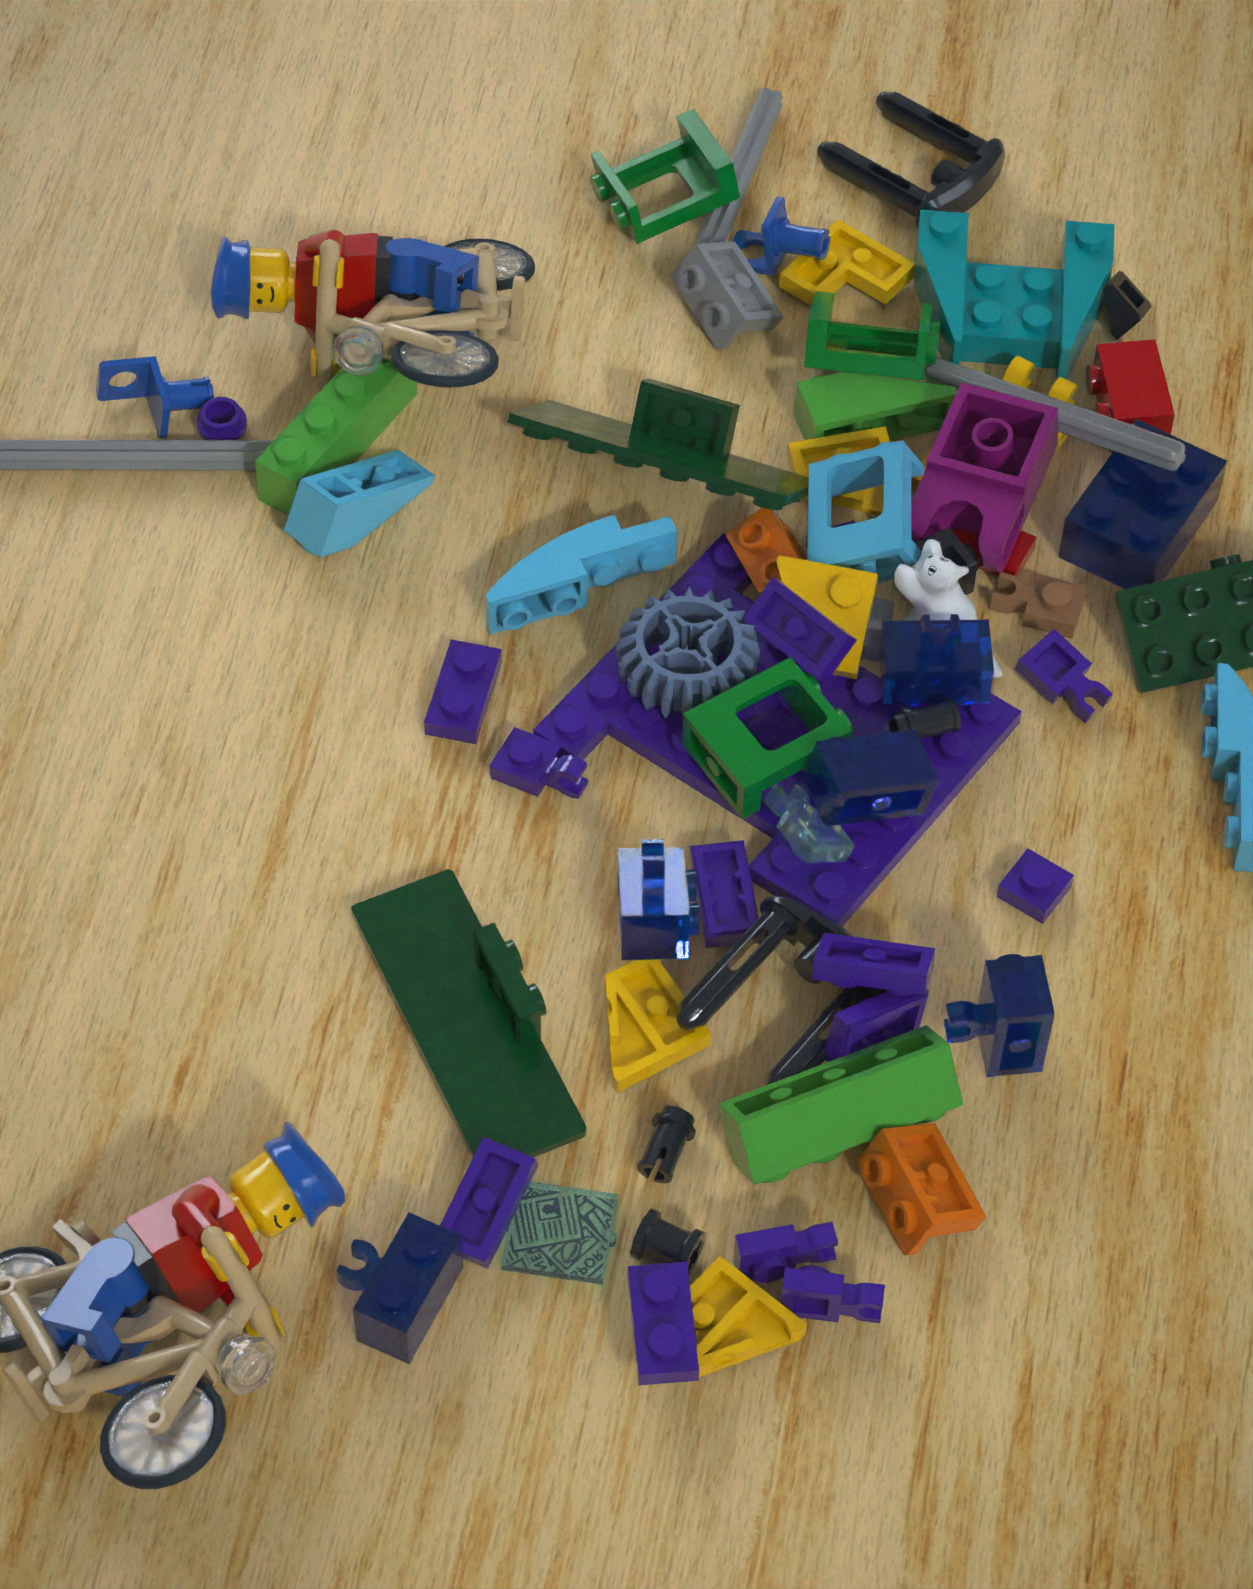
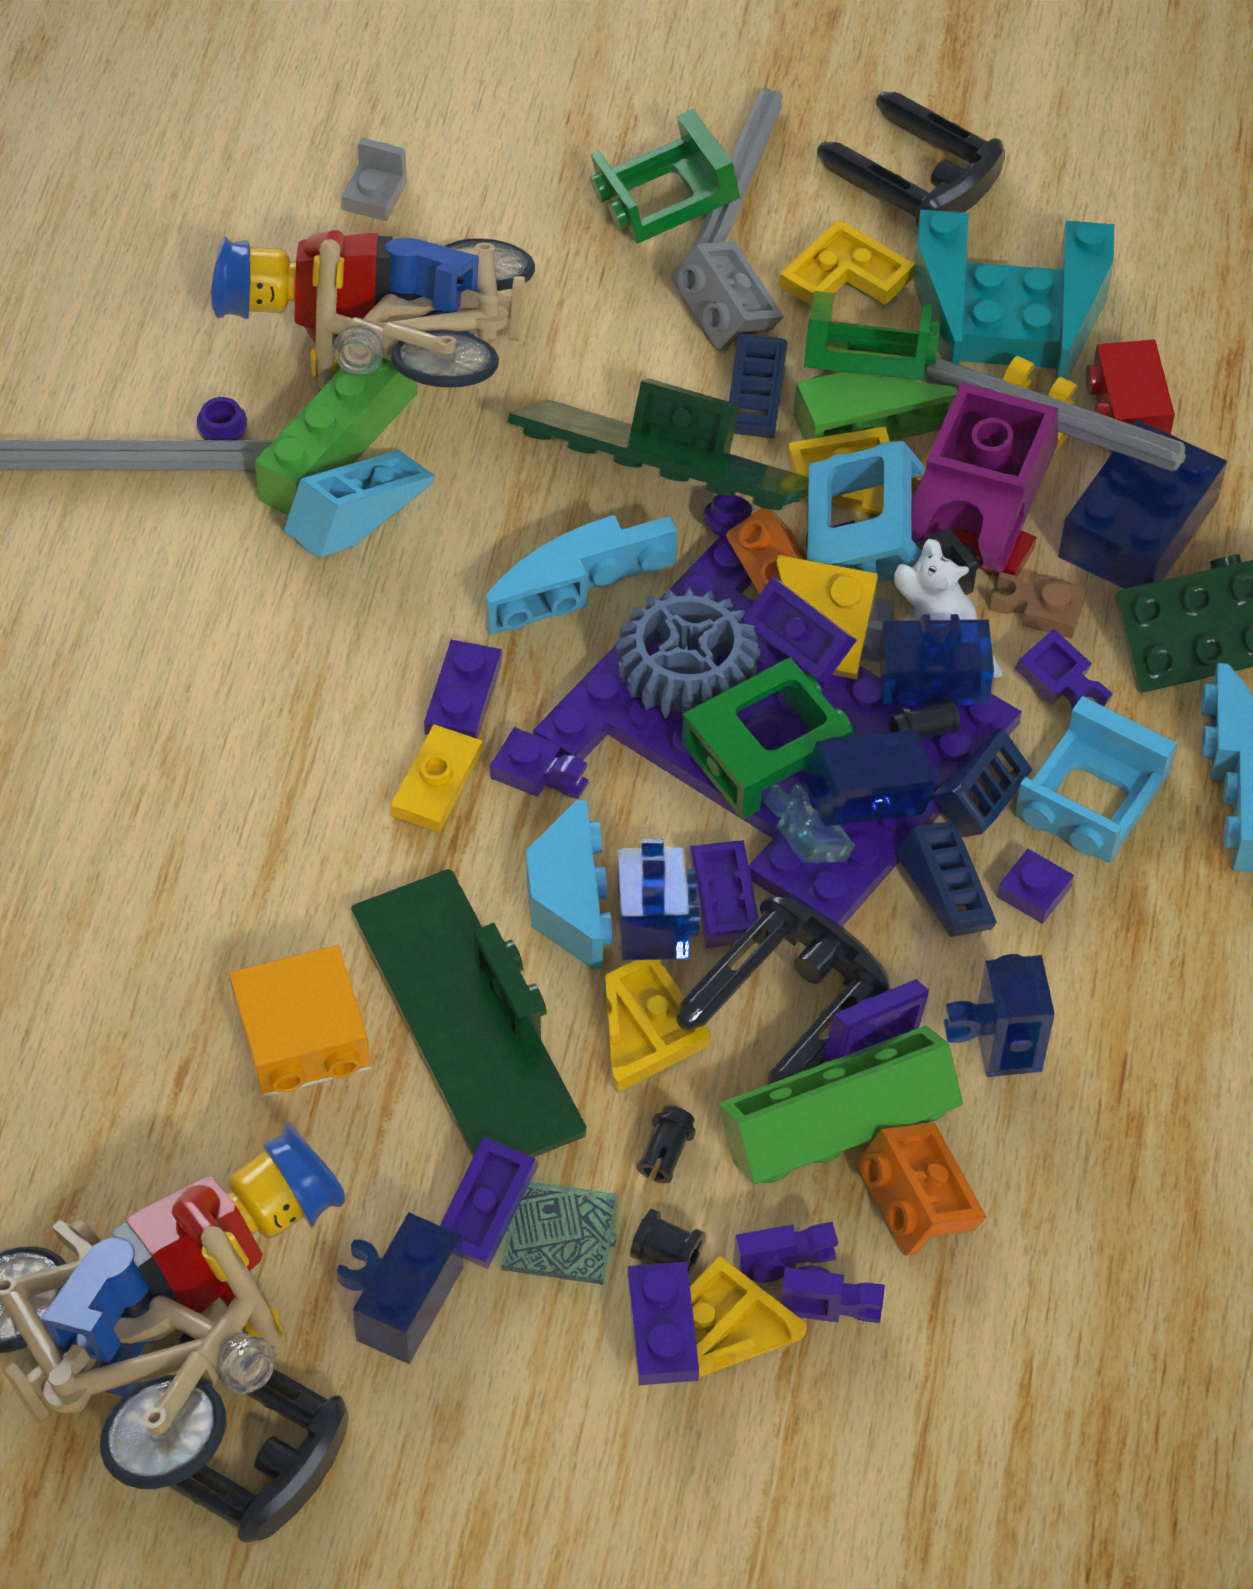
blue bracket [96,356,214,438] -> none
blue bracket [733,196,830,276] -> none
dark purple plate [812,933,935,996] -> none
black slope [1103,270,1152,340] -> none
none -> black piece [113,1333,349,1542]
none -> light orange piece [229,945,371,1098]
none -> light grey bracket [341,138,407,222]
none -> yellow plate [390,724,483,833]
none -> medium azure slope [526,800,613,969]
none -> dark purple plate [703,494,752,536]
none -> dark blue slope [729,334,787,439]
none -> dark blue slope [896,821,997,937]
none -> dark blue slope [931,728,1033,837]
none -> medium azure window [1015,696,1177,864]

